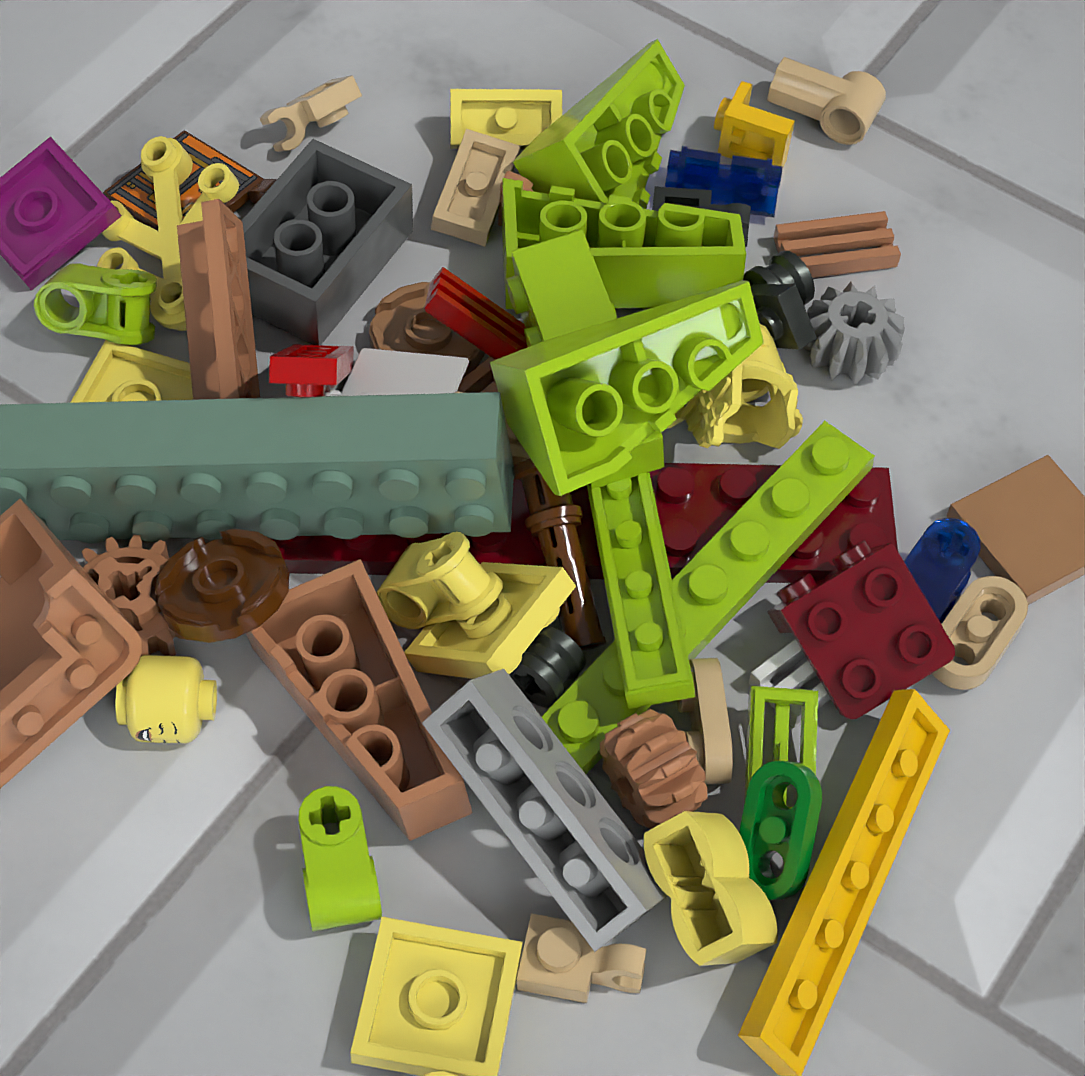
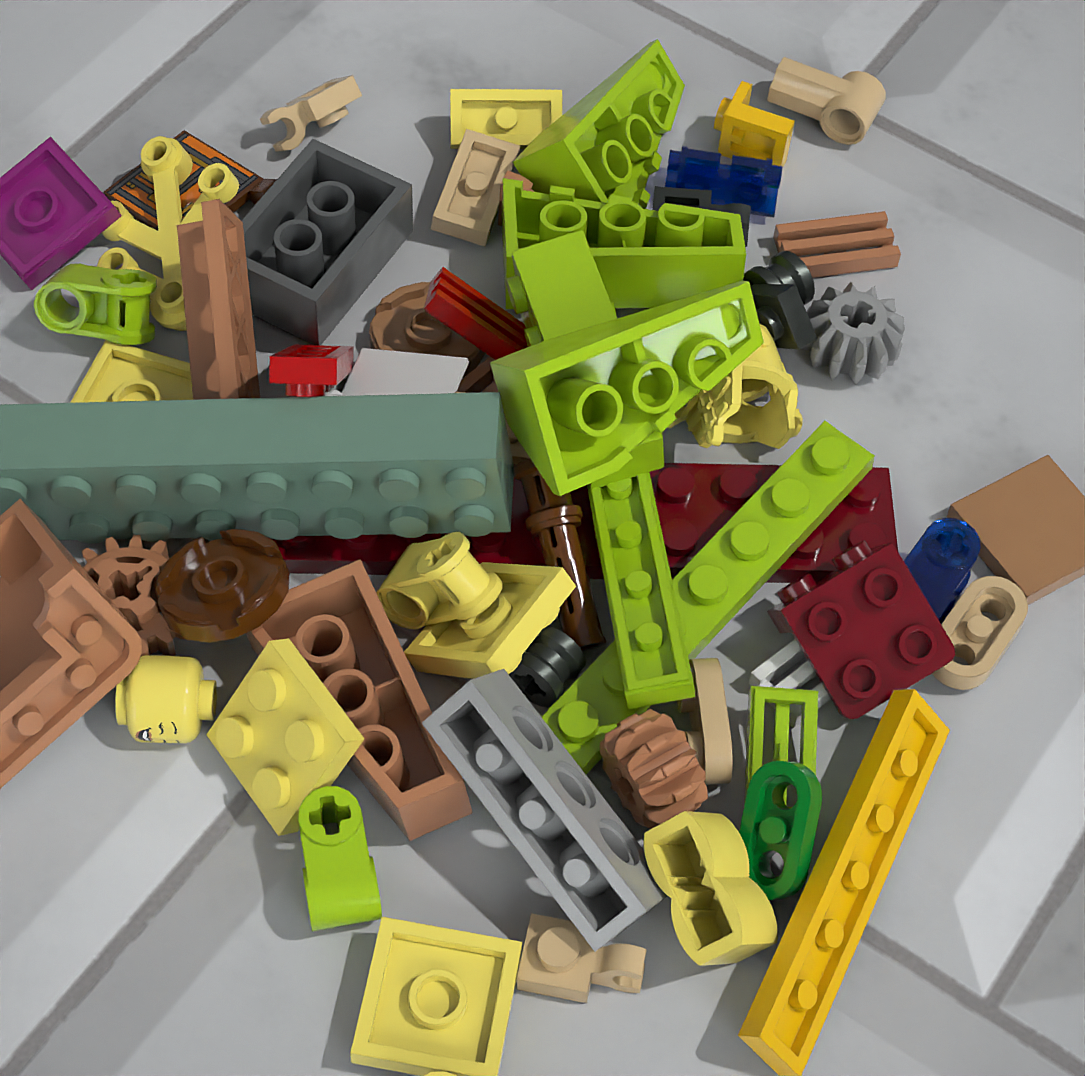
none -> light yellow plate [206,638,364,836]

